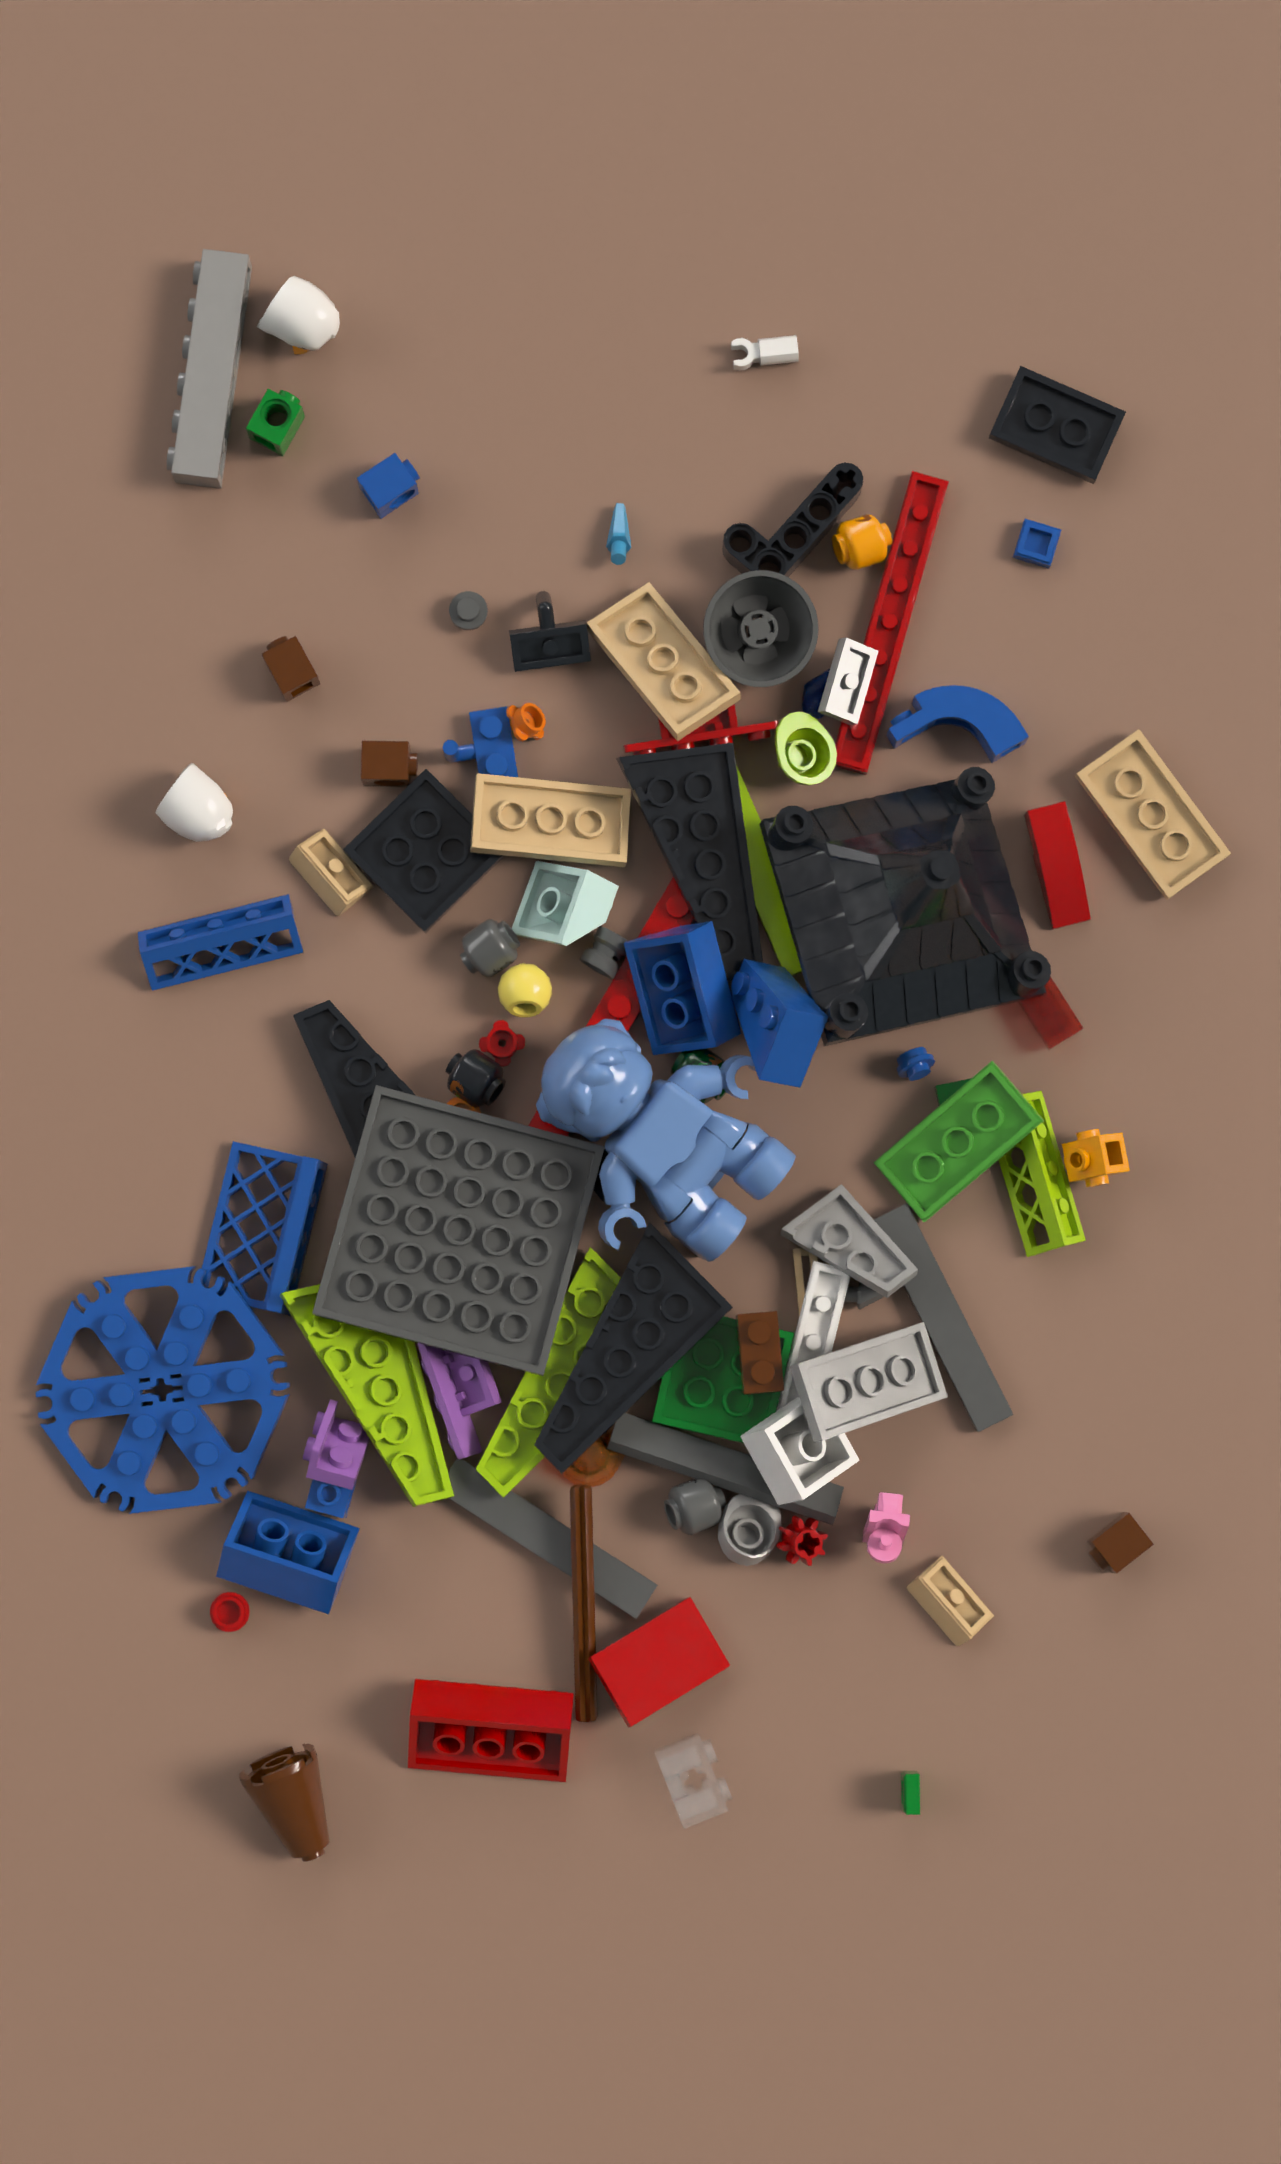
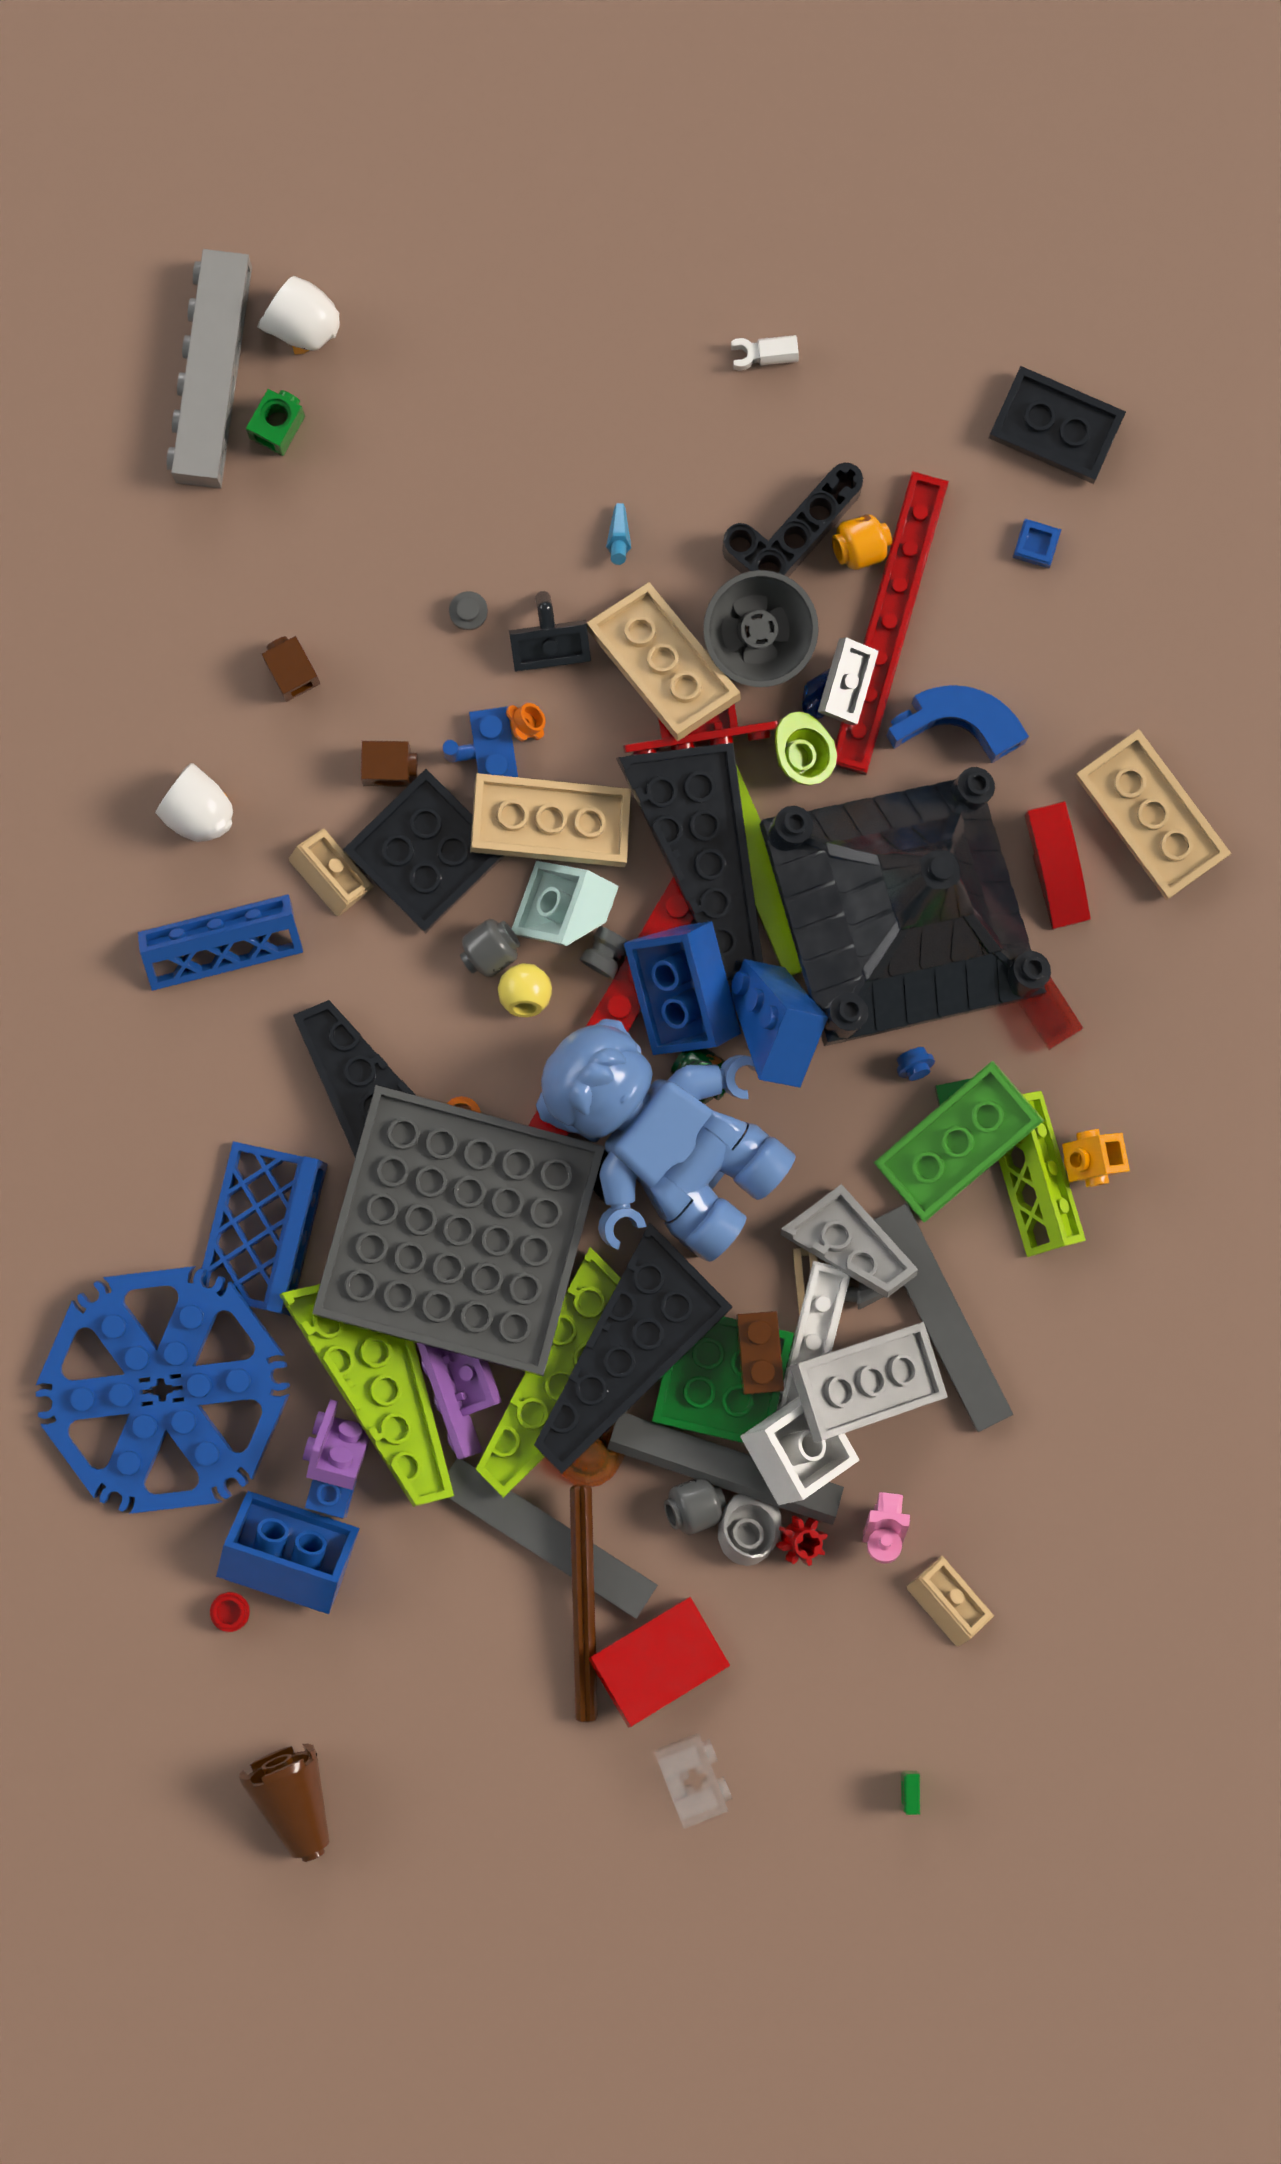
blue brick [357,453,420,519] -> none
red slope [408,1679,574,1782] -> none
black head [445,1049,506,1108] -> none
red plate [479,1020,525,1067] -> none
reddish brown brick [1087,1512,1154,1574] -> none

